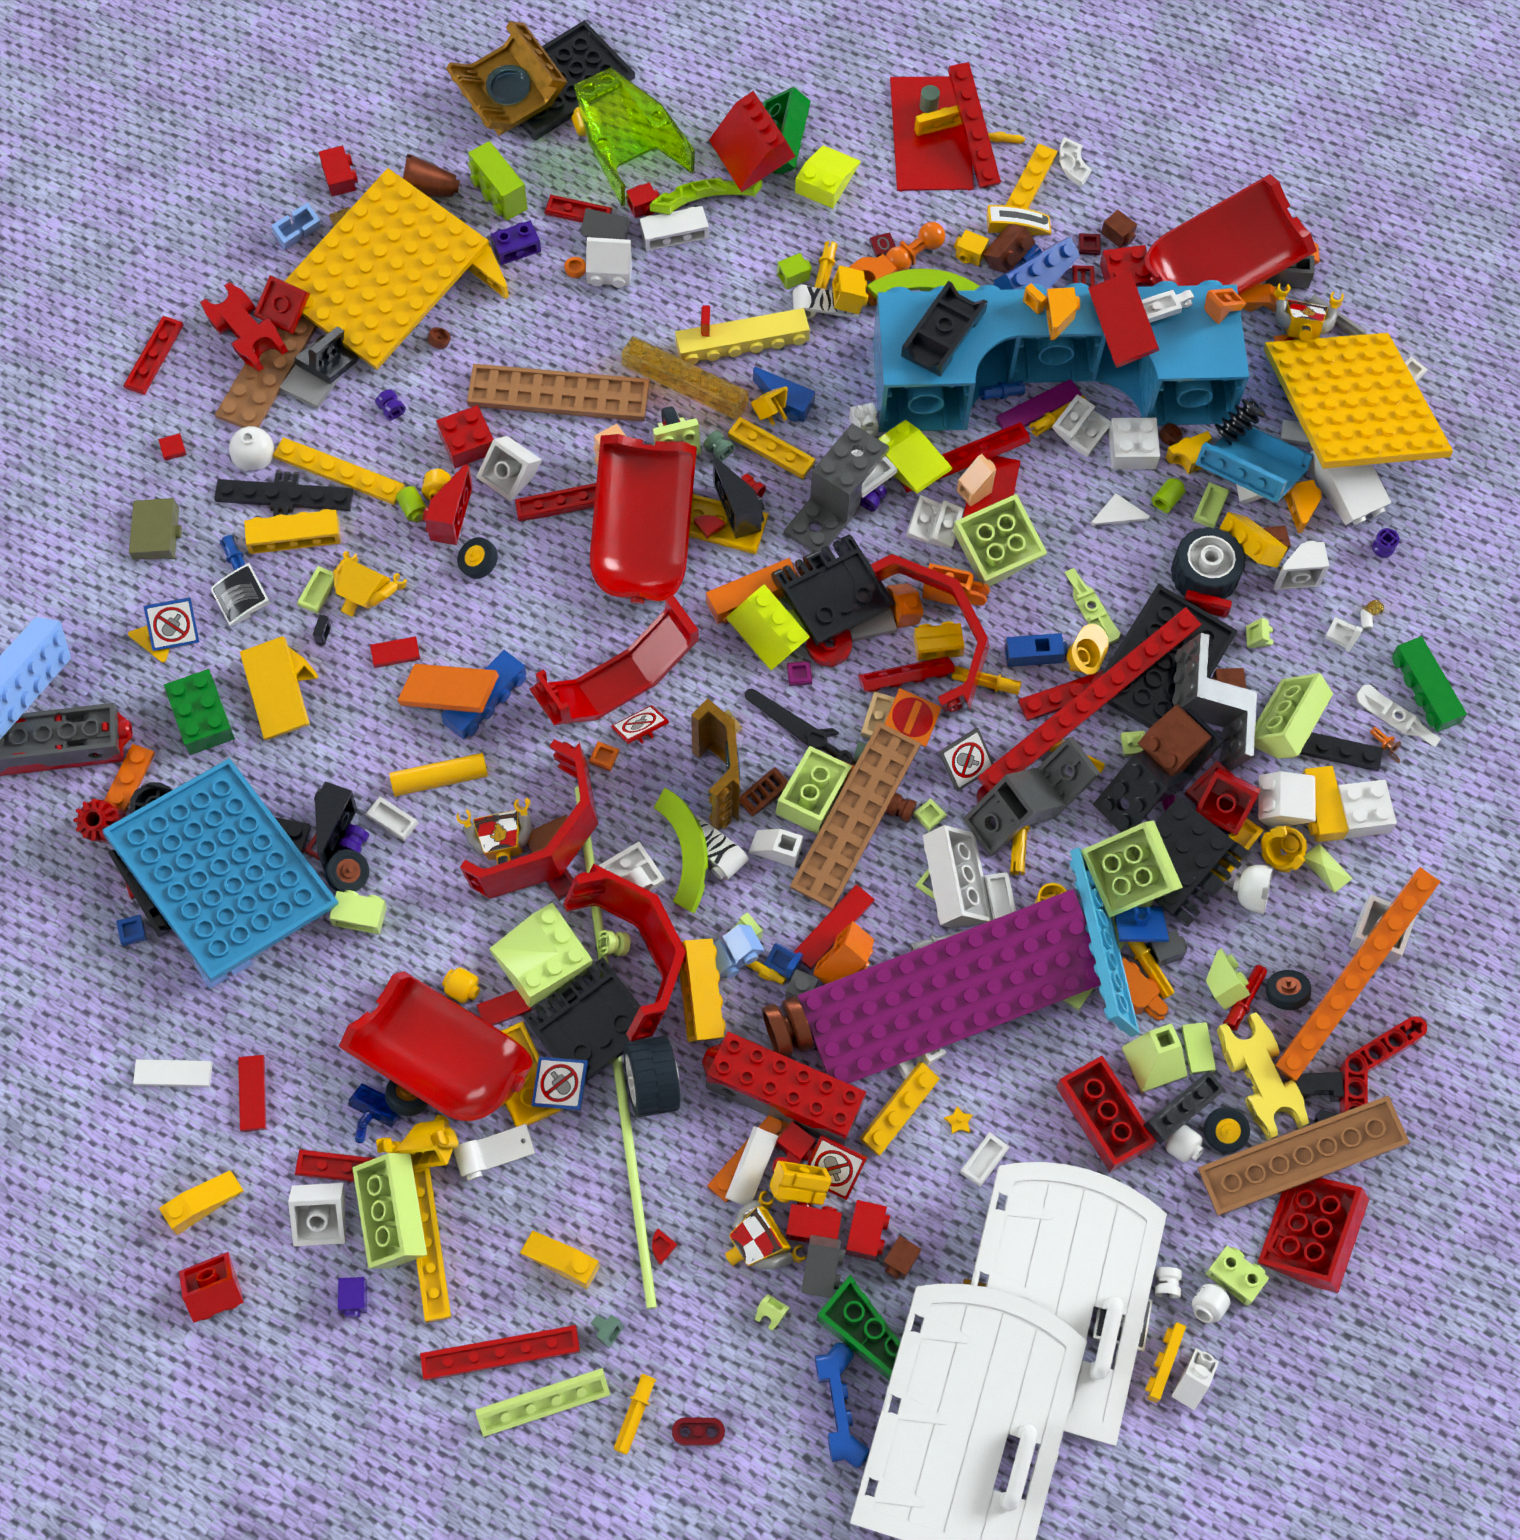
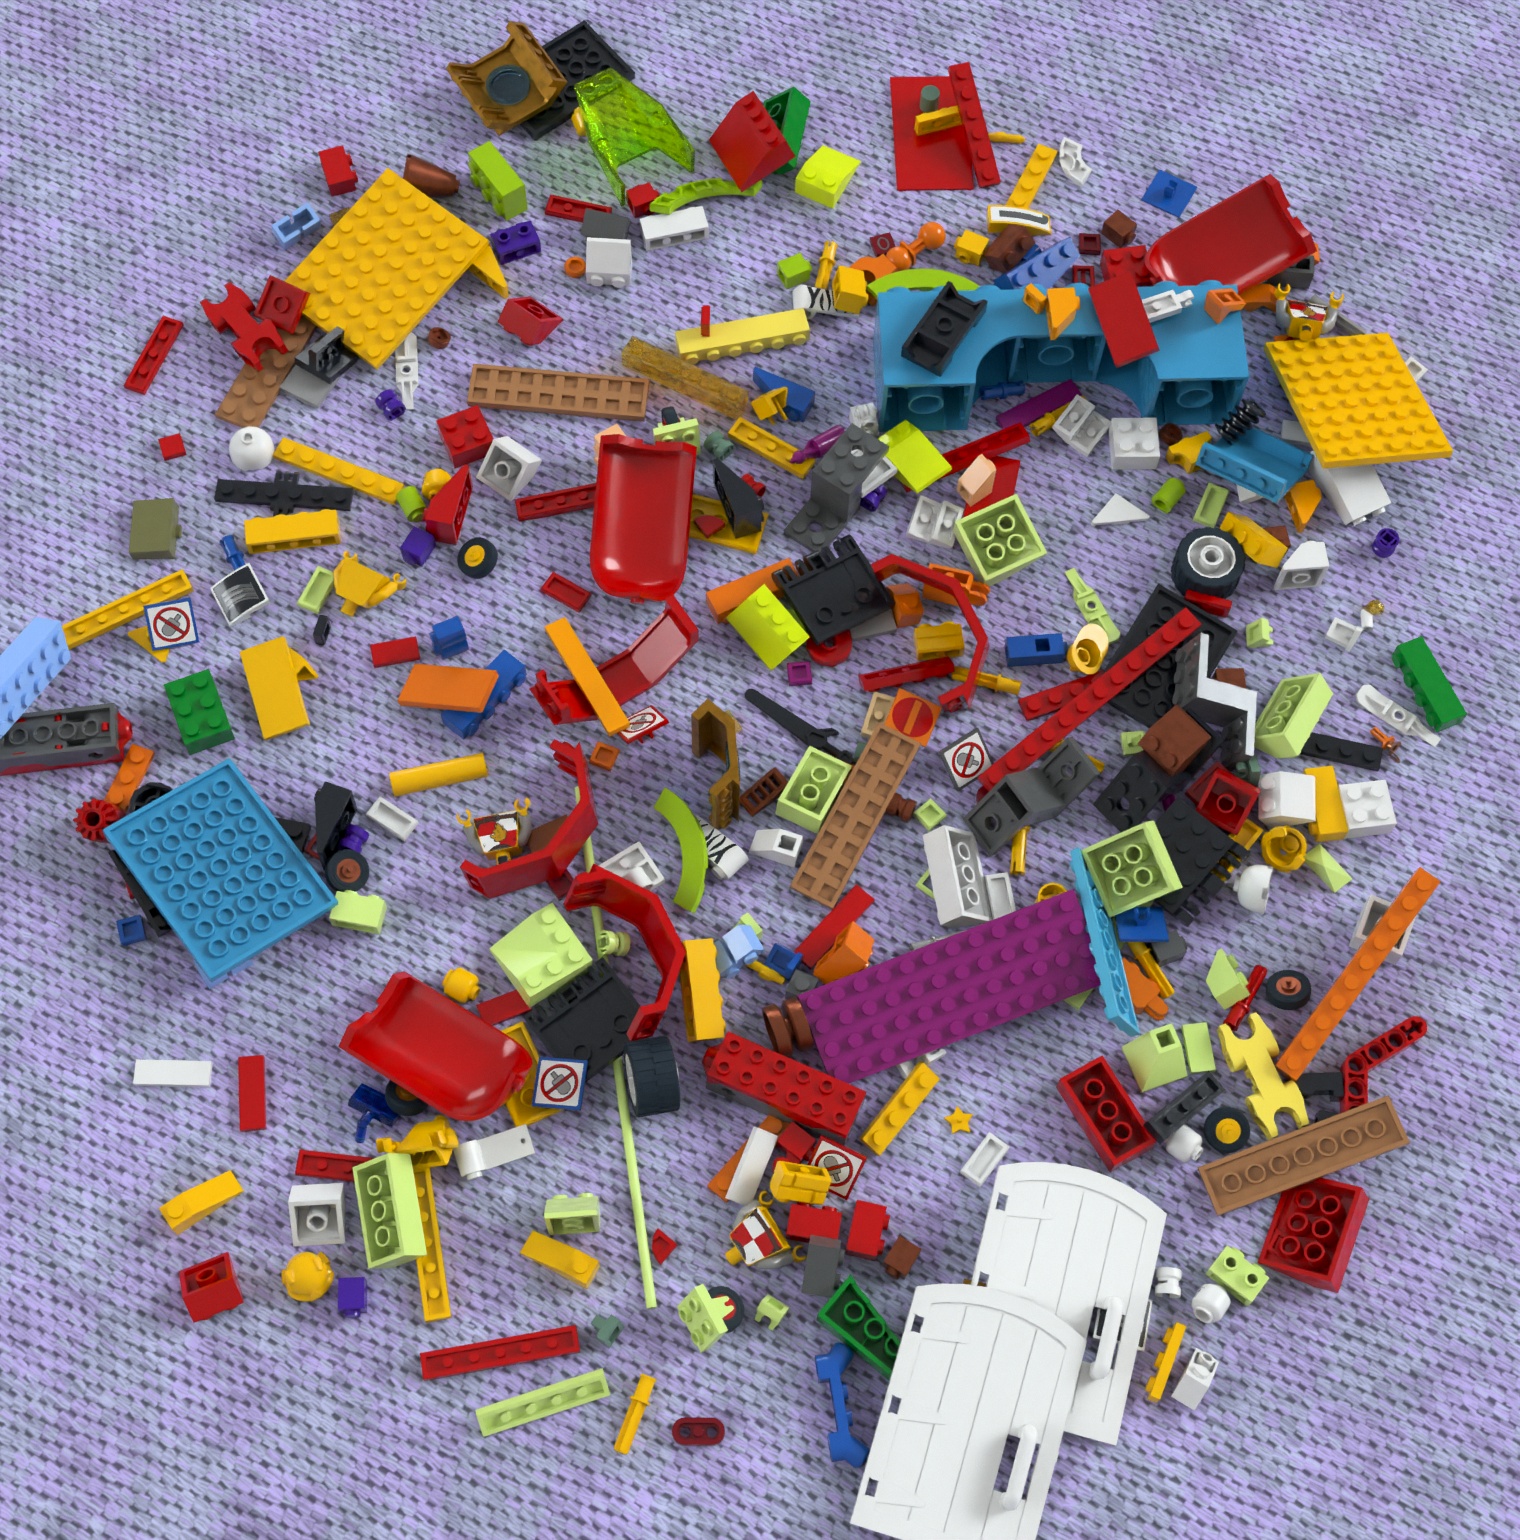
none -> yellow plate [62,569,194,650]
none -> yellow helmet [281,1252,334,1302]
none -> white piece [395,332,418,410]
none -> dark purple brick [400,526,436,567]
none -> blue brick [429,616,469,660]
none -> red slope [497,296,563,346]
none -> red tile [540,572,592,613]
none -> light orange tile [544,617,630,737]
none -> yellowish green slope [544,1193,601,1235]
none -> yellowish green plate [677,1284,745,1353]
none -> magenta wheel [789,425,845,464]
none -> blue piece [1141,170,1198,218]
none -> sand green tile [1233,754,1261,787]

